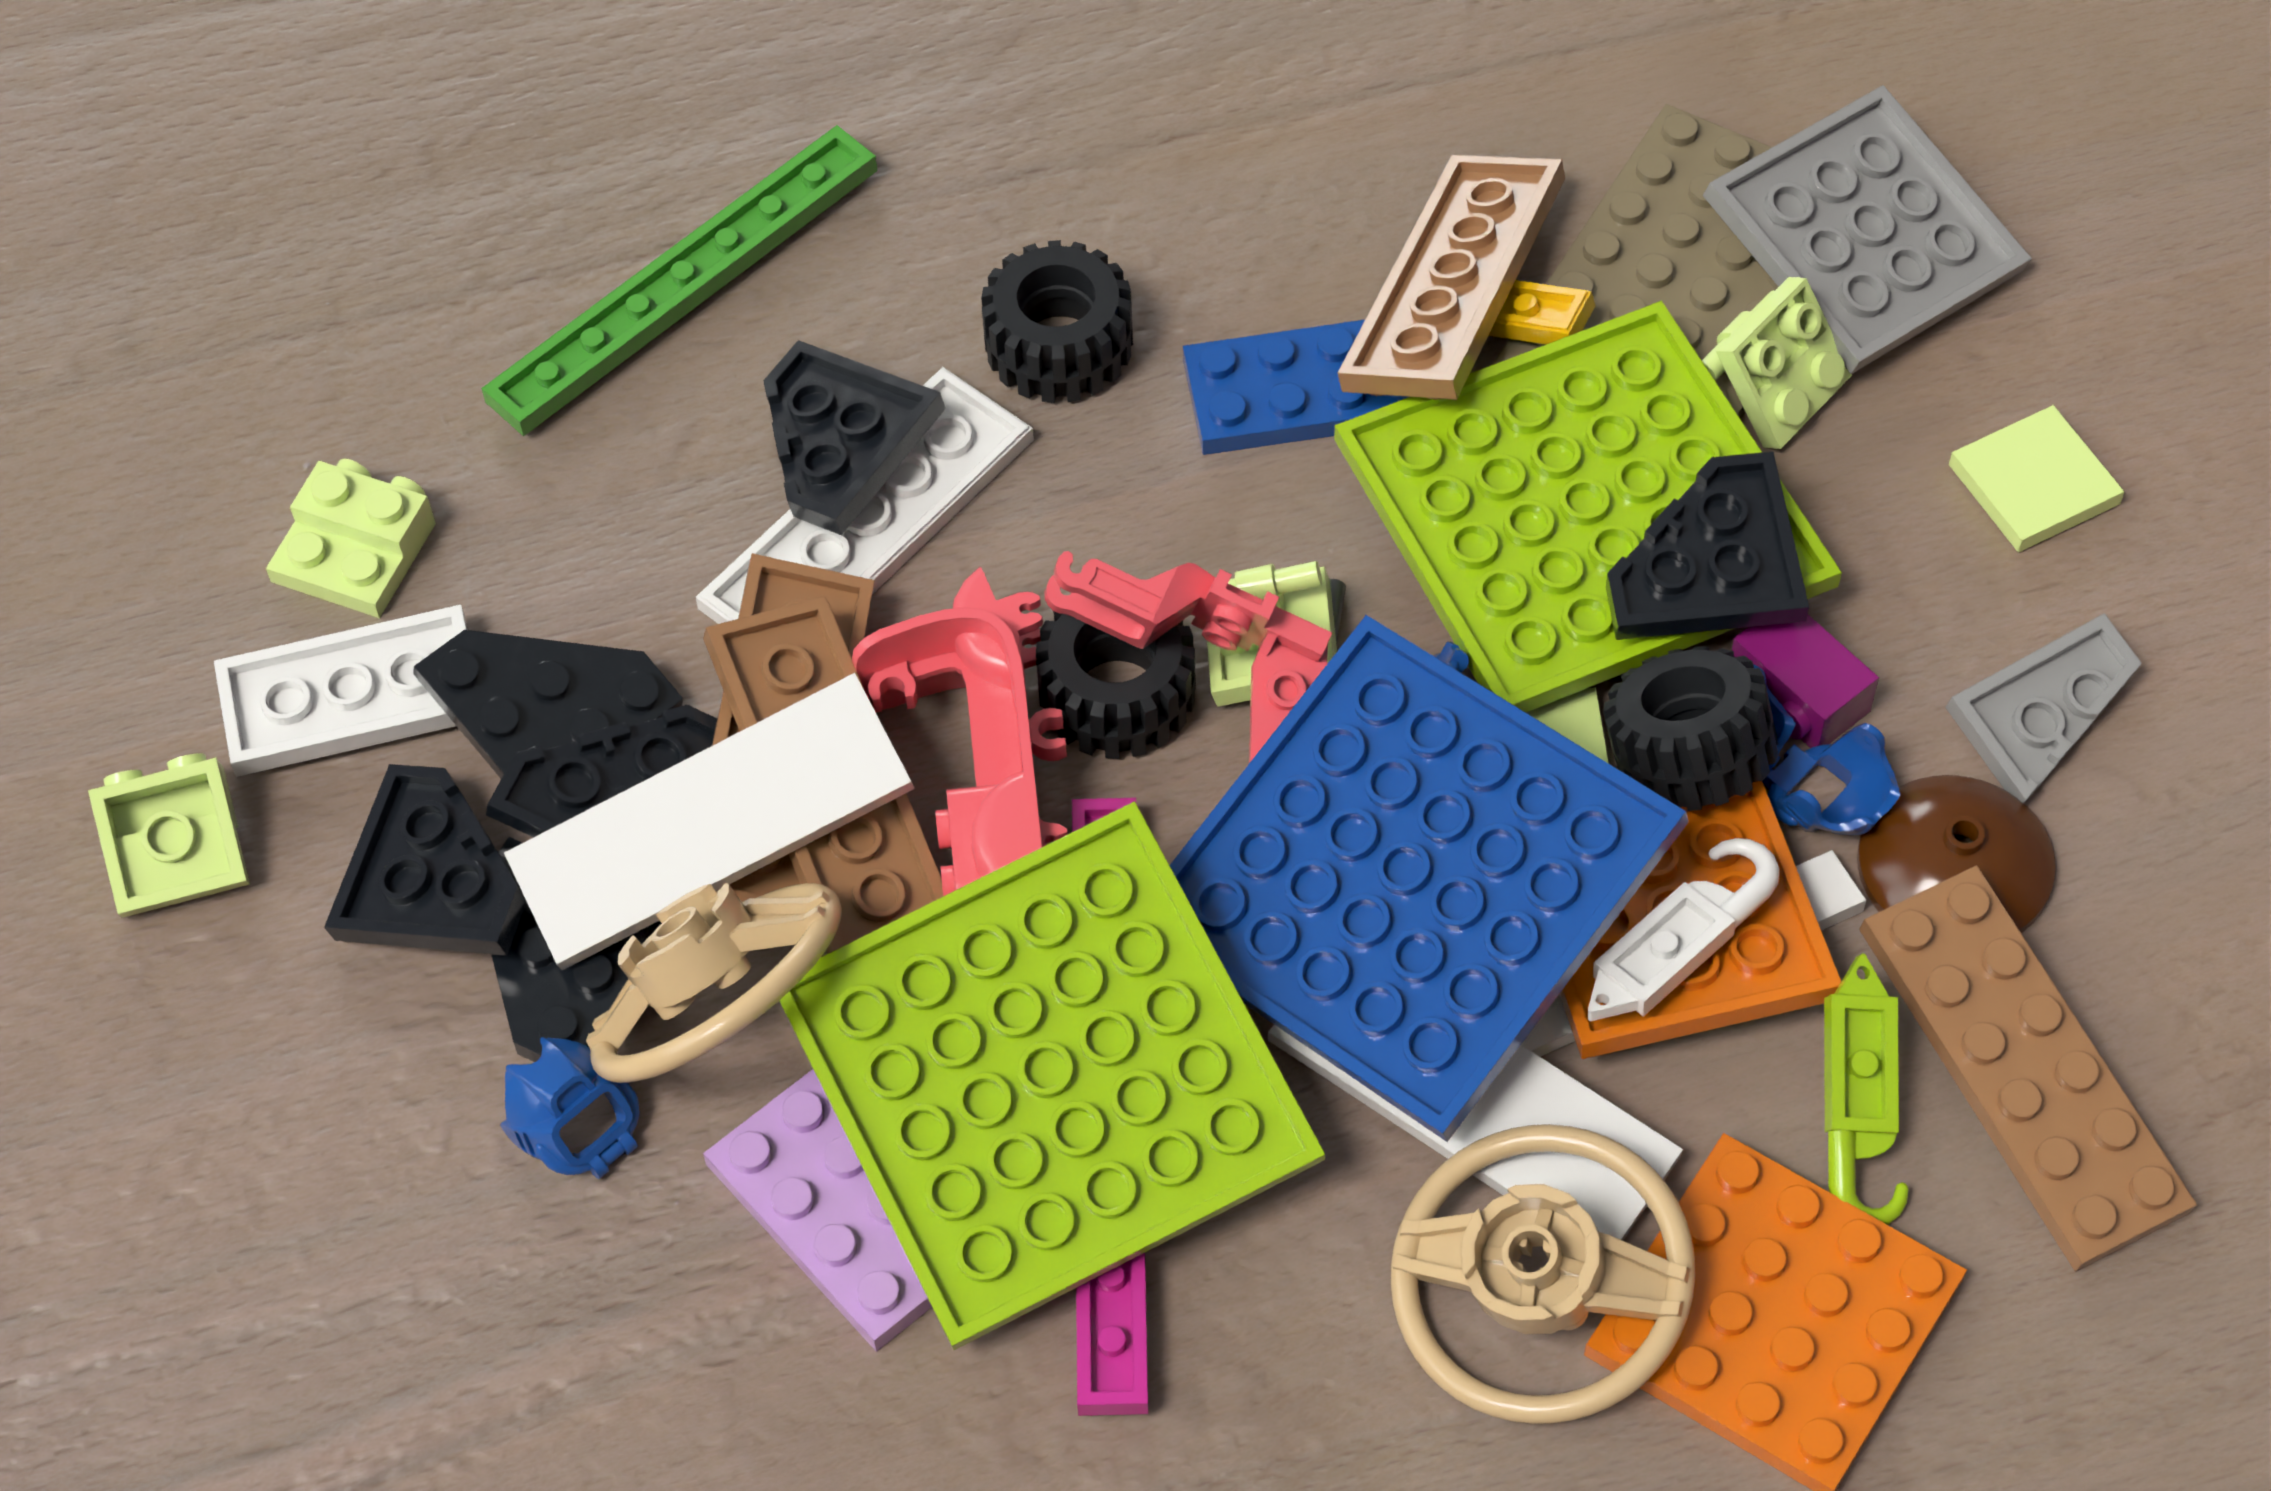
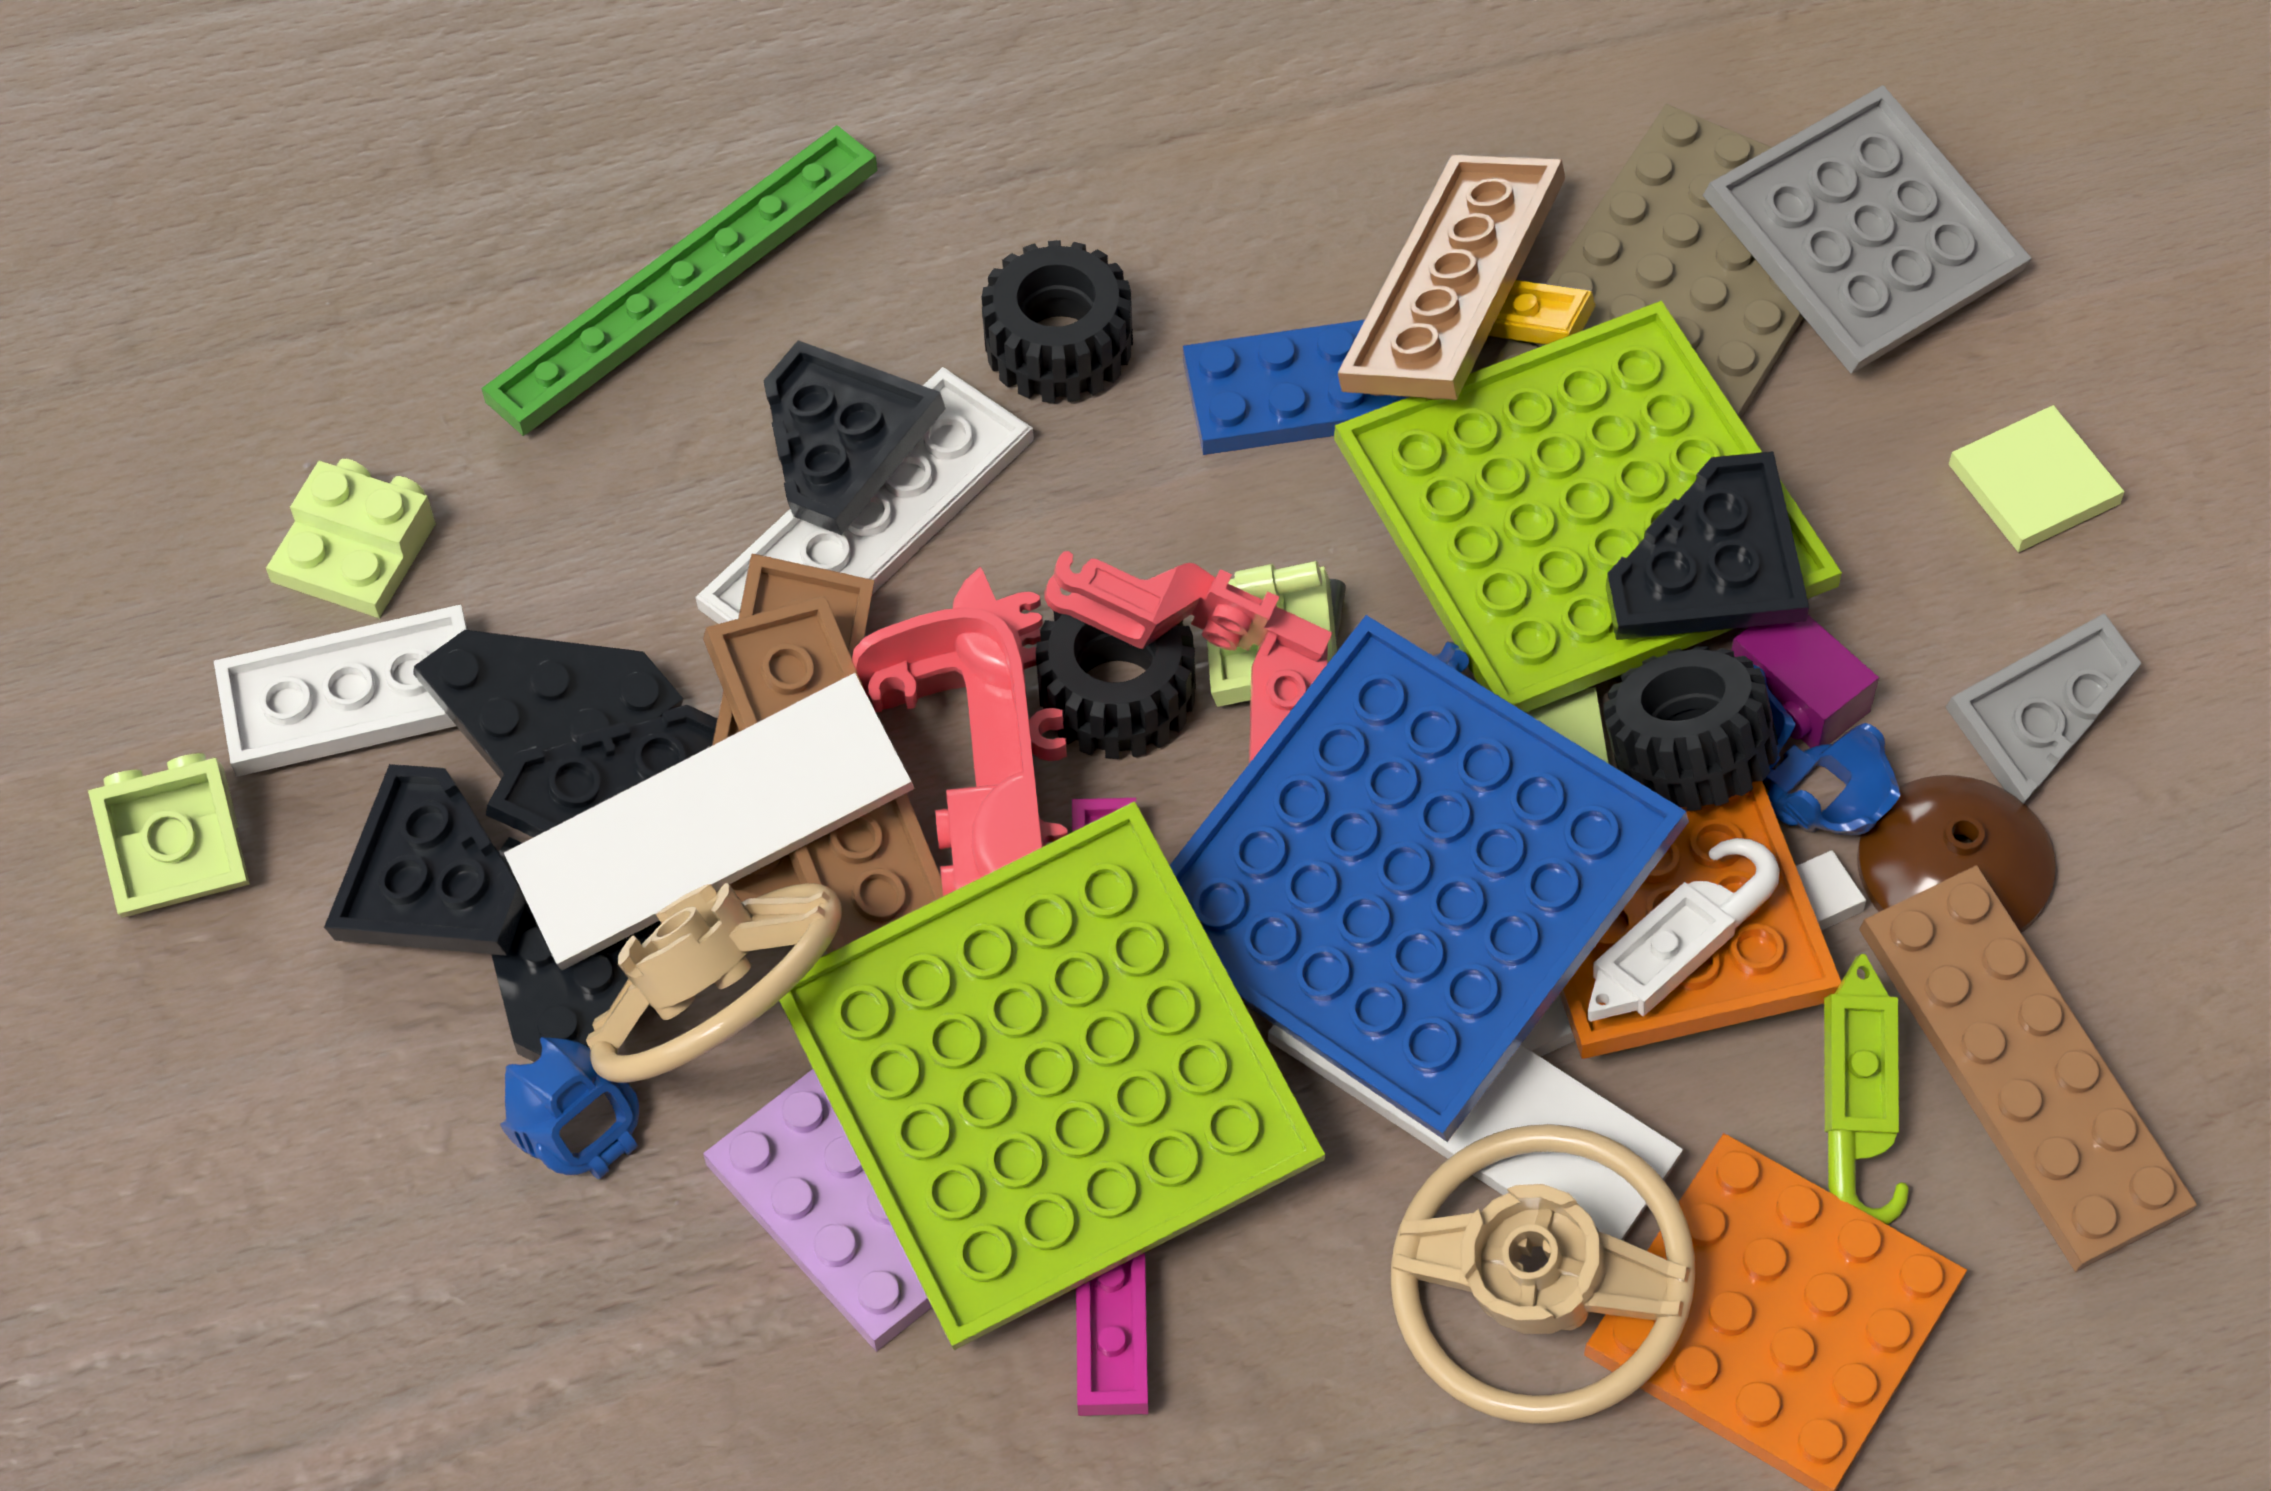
yellowish green plate [1702,277,1852,449] -> none

